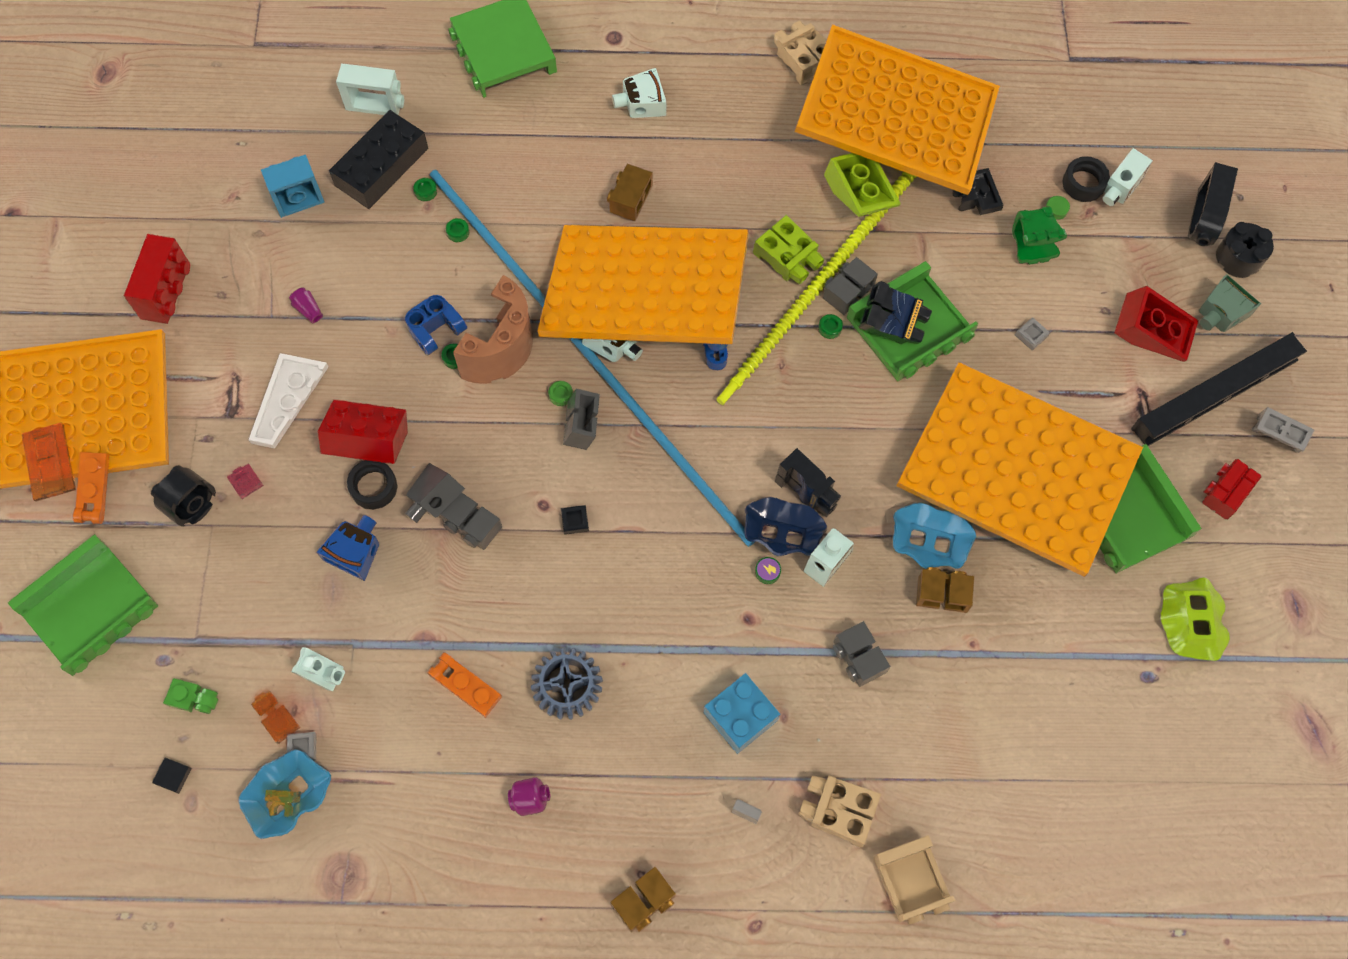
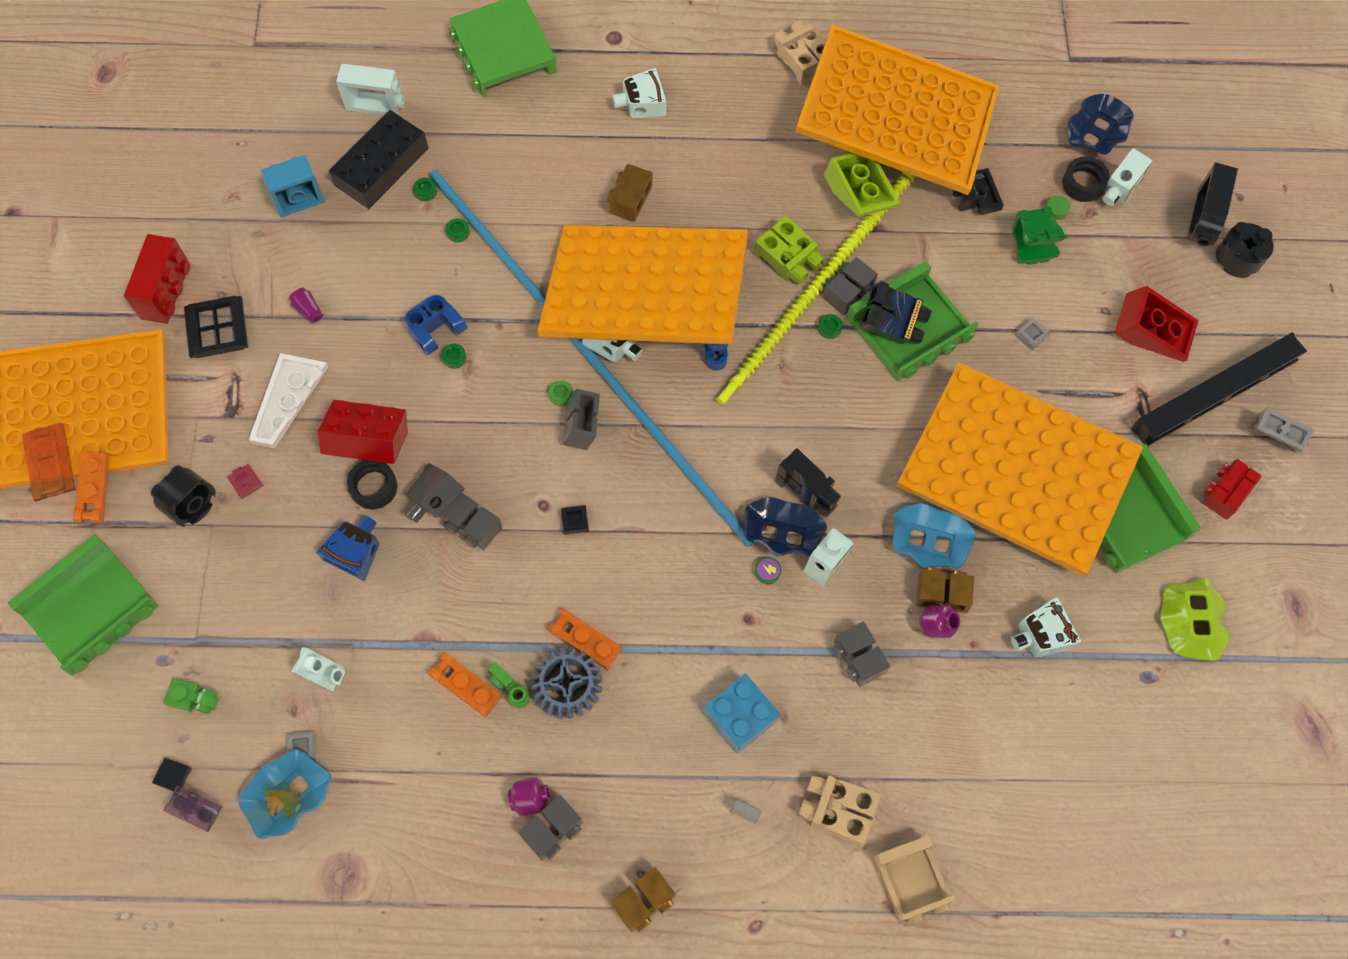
clear orange plate [251,690,300,744] -> none
nougat cylinder [453,275,533,384] -> none
sand green torso [1199,274,1262,332] -> none
none -> hips [163,785,223,832]
none -> black piece [184,295,249,359]
none -> bright green plate [487,662,530,709]
none -> dark grey piece [518,795,583,861]
none -> orange plate [547,608,622,671]
none -> magenta head [919,604,960,638]
none -> light aqua torso [1011,597,1081,658]
none -> dark blue piece [1067,94,1134,155]

